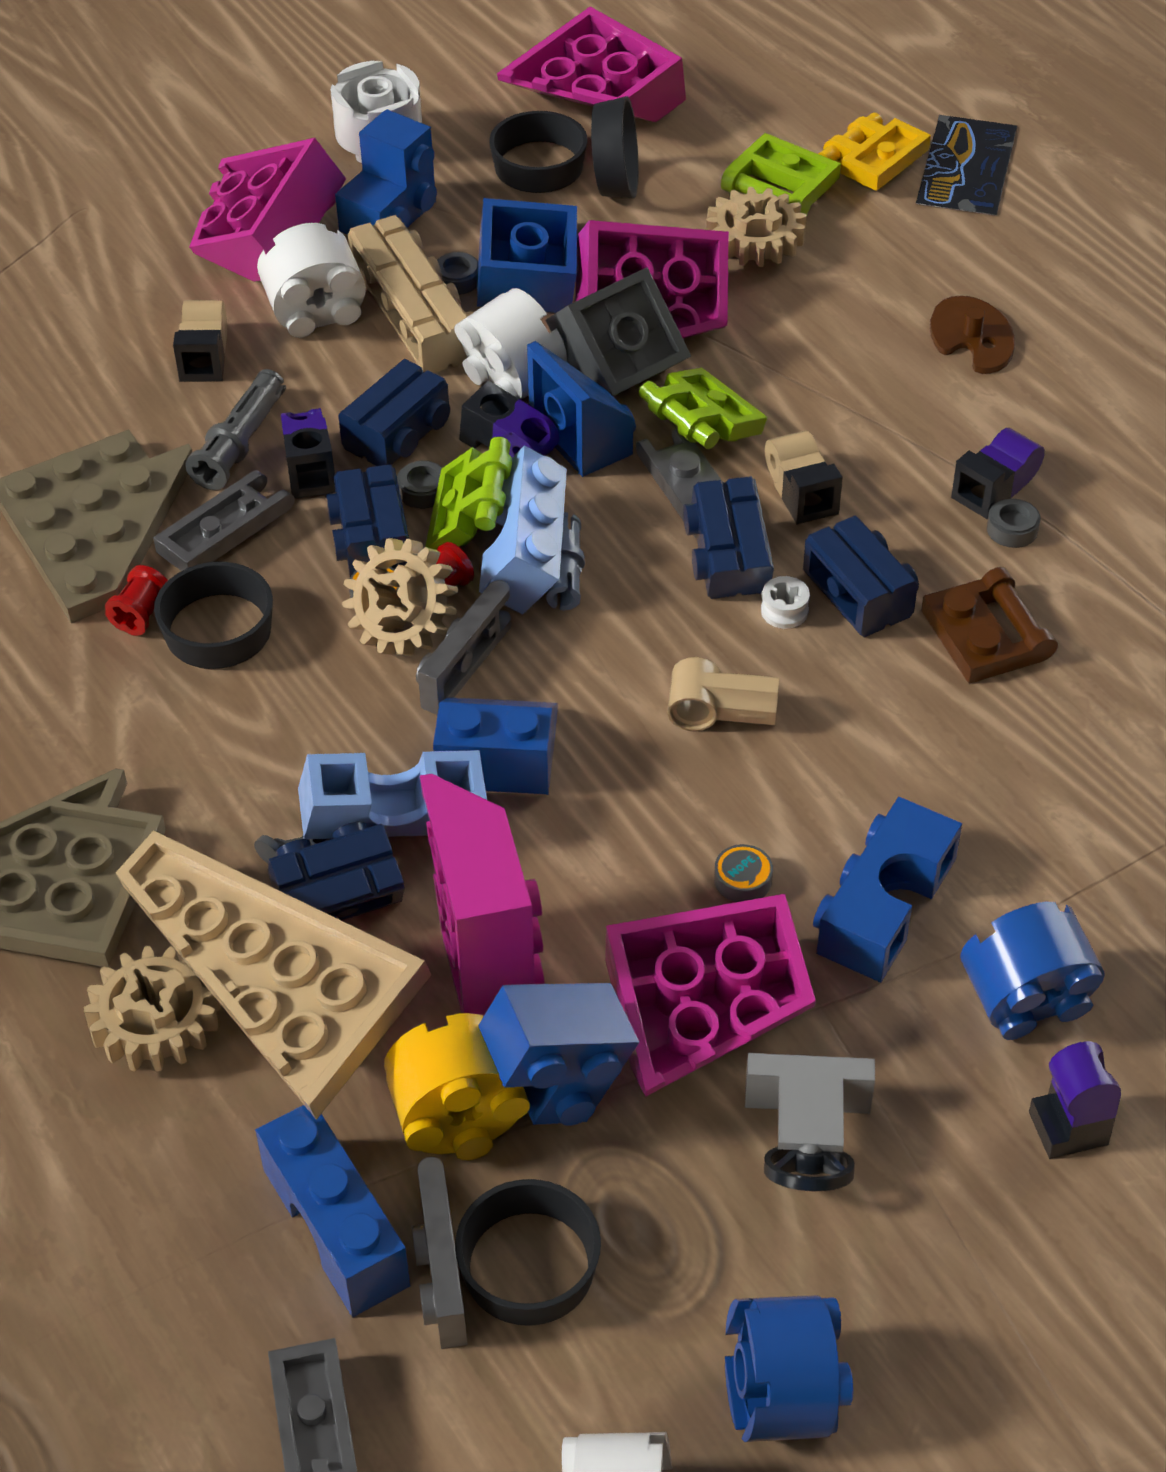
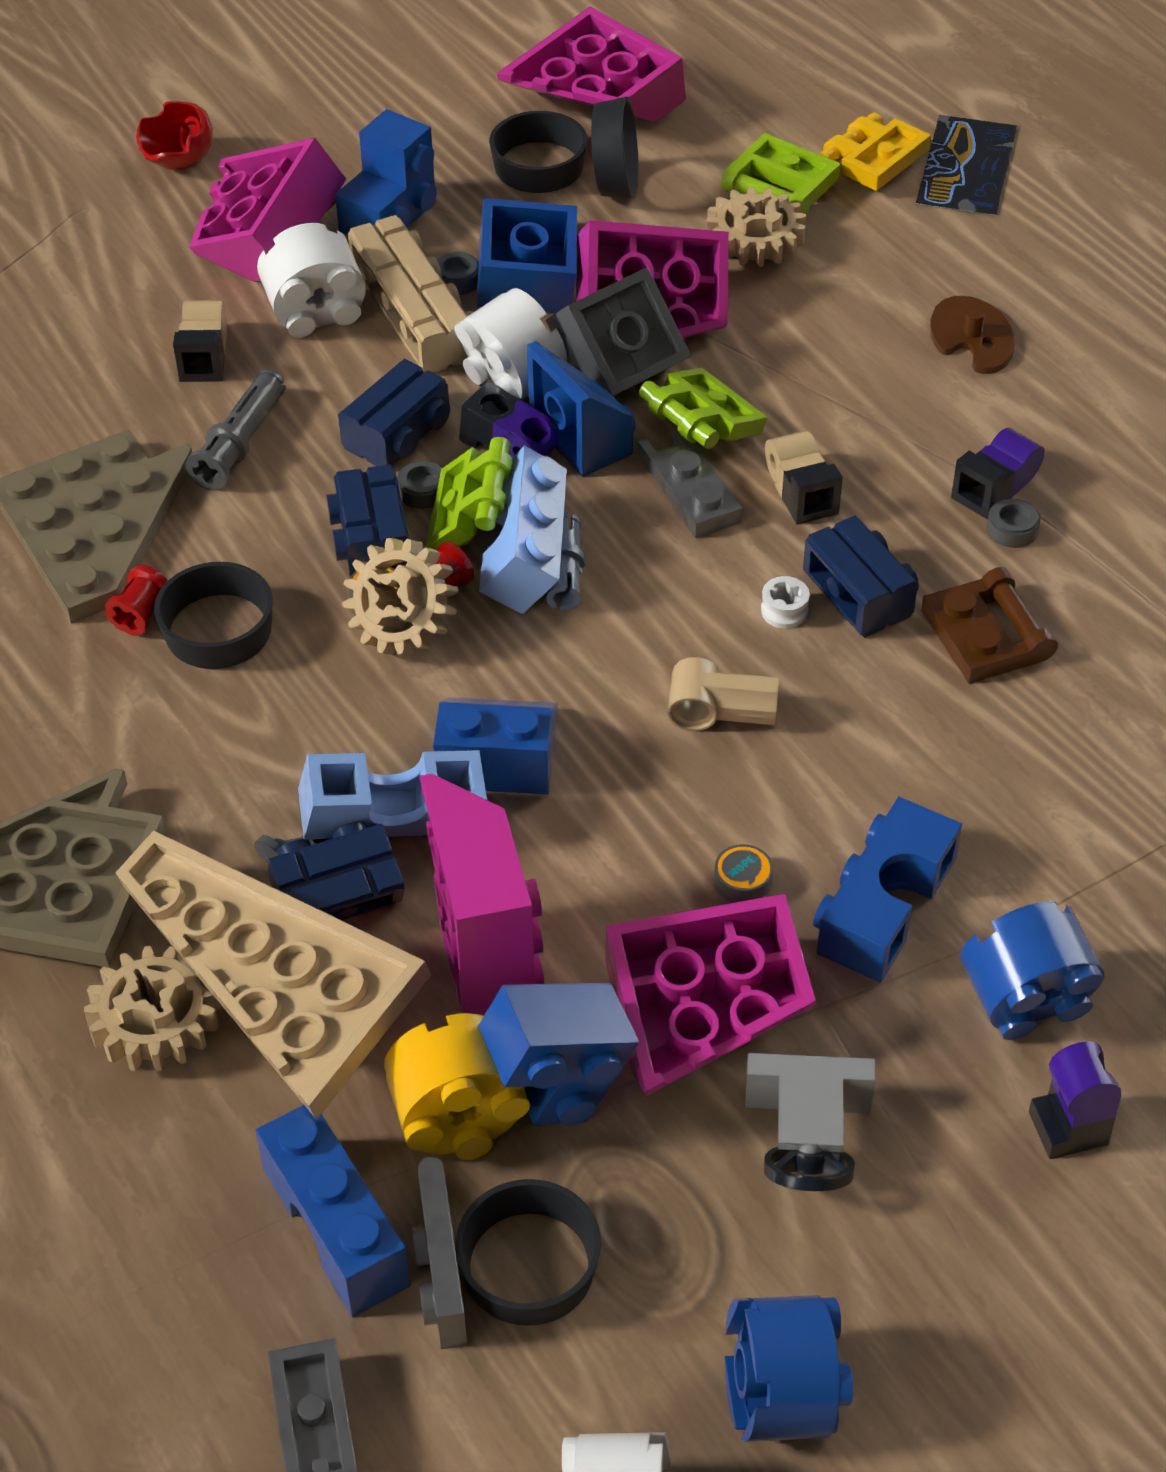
flat silver hinge [153,470,294,571] -> none
black leg [281,408,336,499] -> none
white brick [330,61,422,163] -> none
flat silver hinge [416,580,511,715] -> none
dark blue brick [683,476,774,599] -> none
none -> red hair [136,101,213,170]

